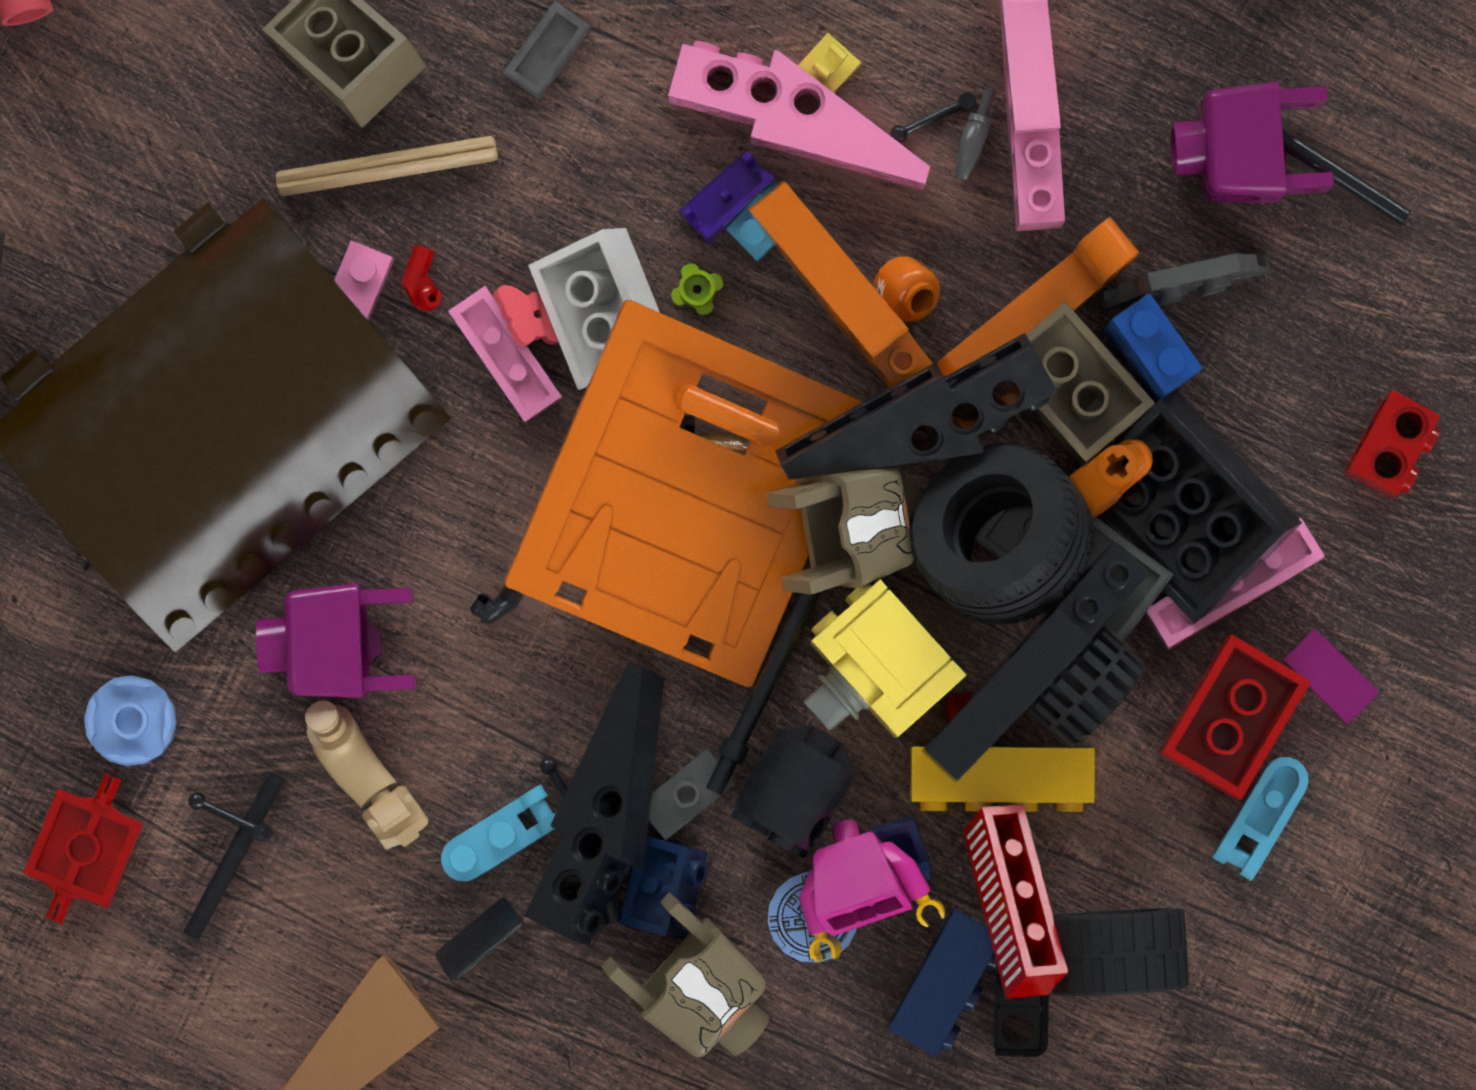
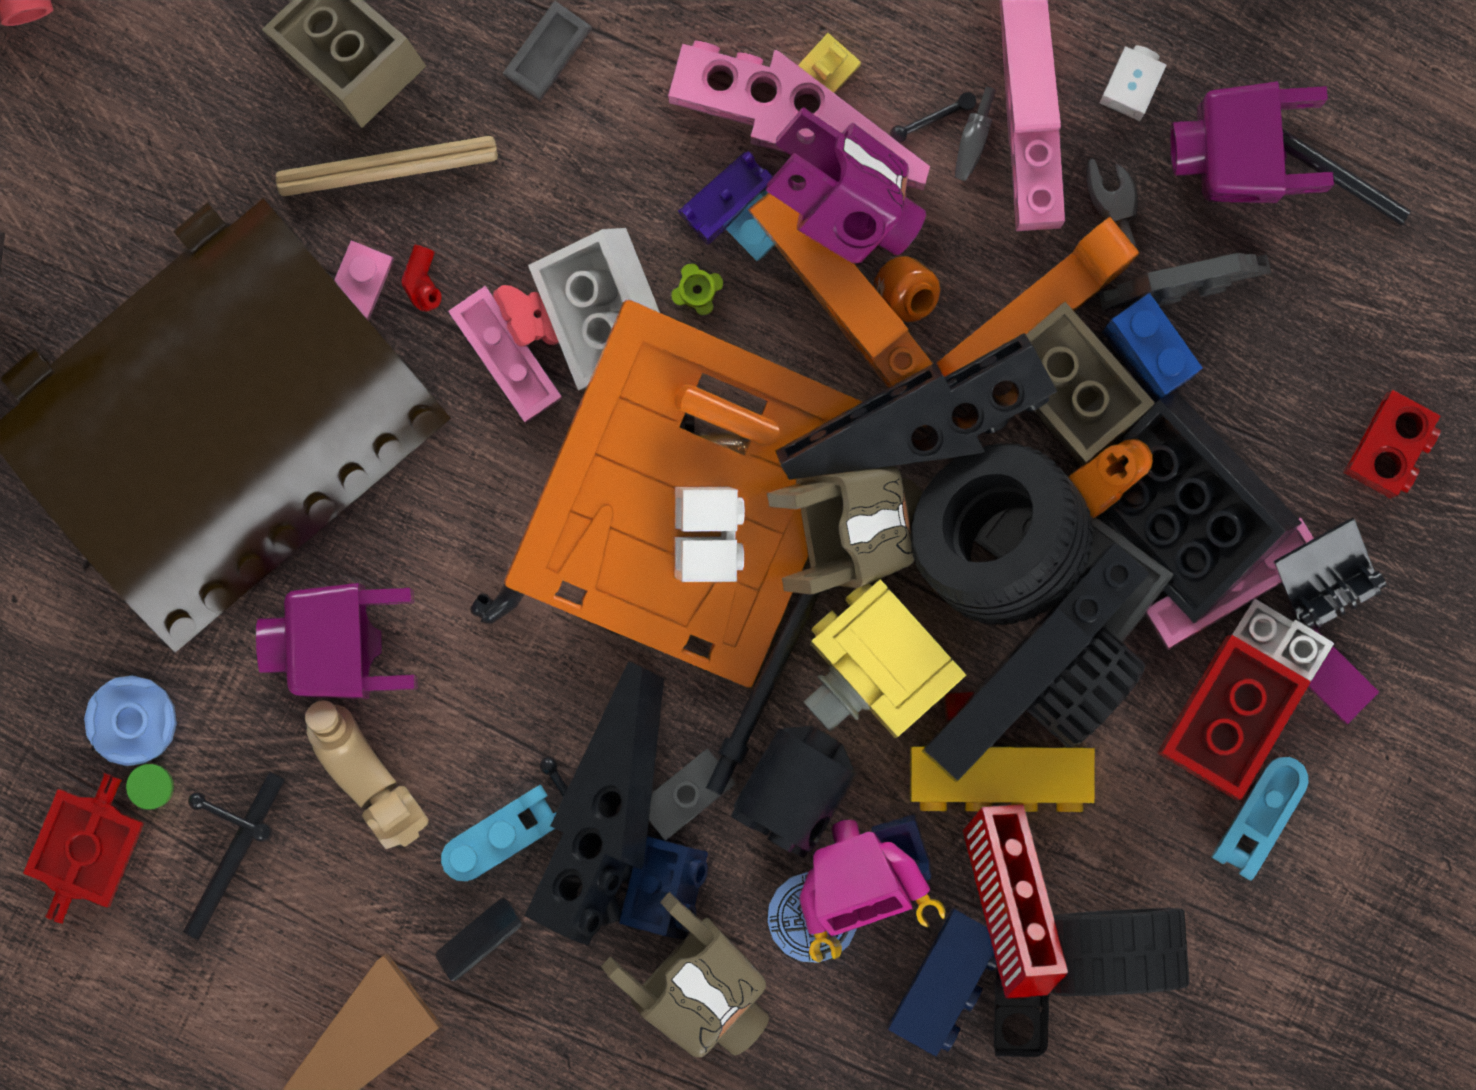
none -> bright green tile [126,764,174,809]
none -> white piece [674,487,745,582]
none -> magenta piece [766,107,926,264]
none -> dark grey hand [1086,159,1138,249]
none -> white brick [1099,45,1166,121]
none -> white slope [1232,599,1334,681]
none -> black hinge [1274,517,1387,630]

